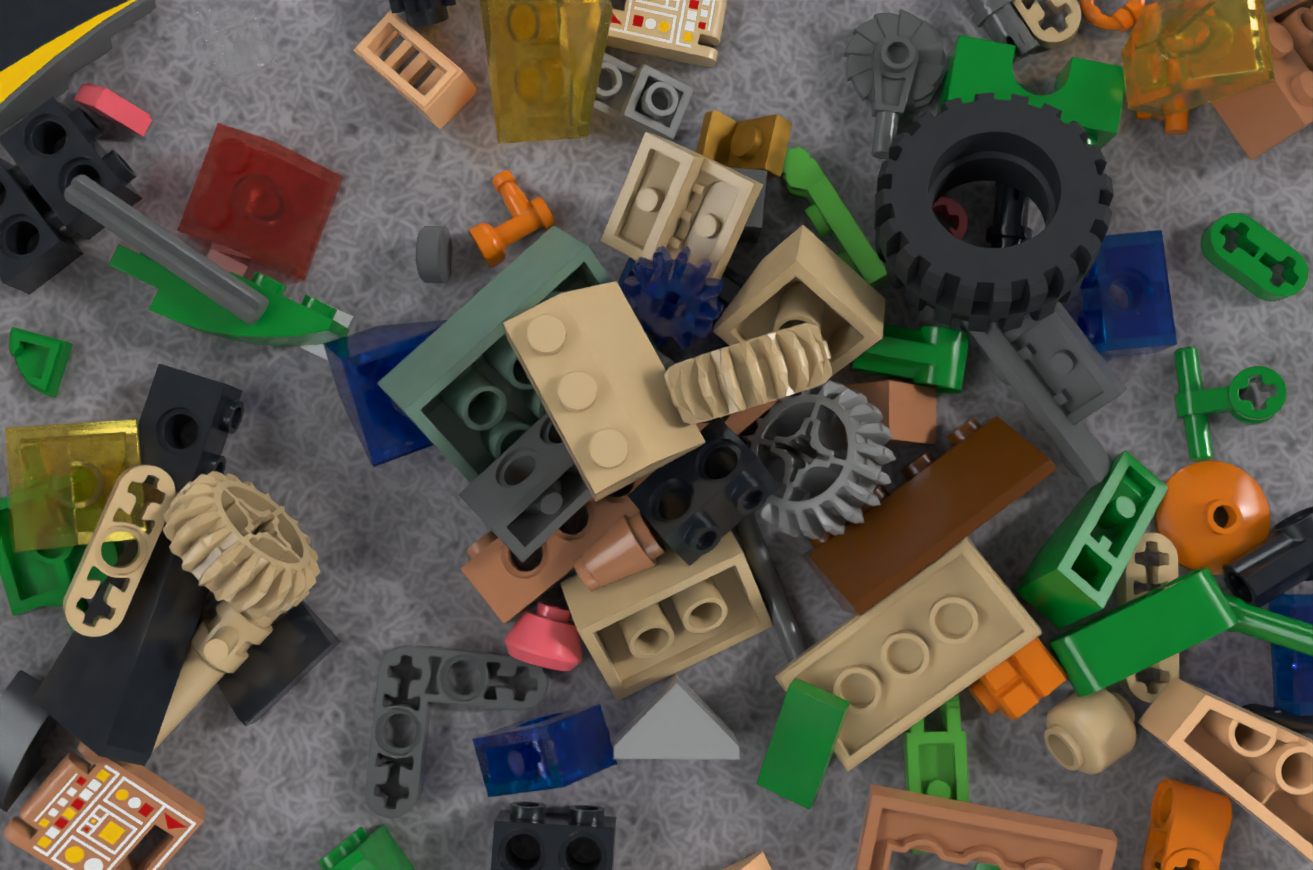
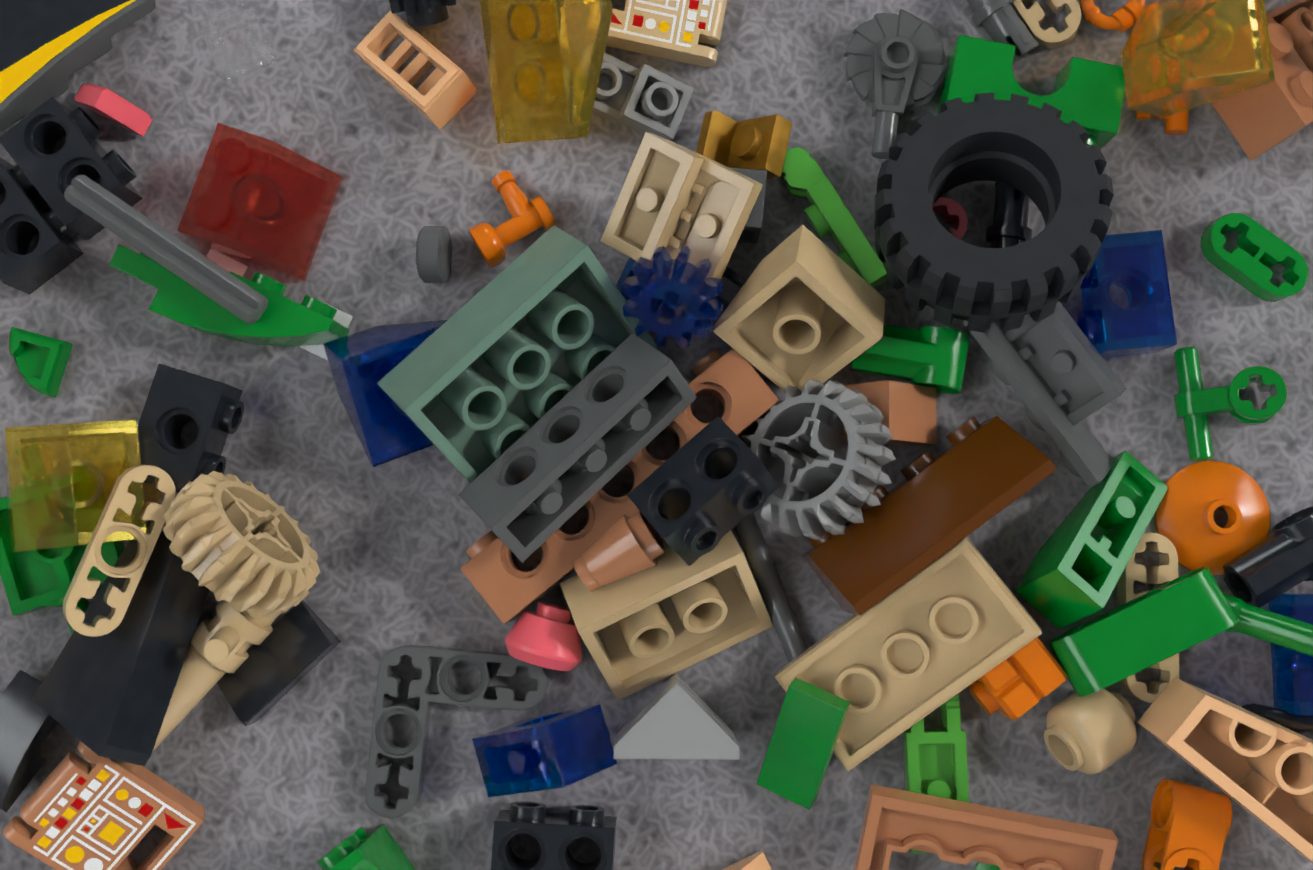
tan slope [503,281,705,502] -> none
tan gear [664,323,833,425] -> none

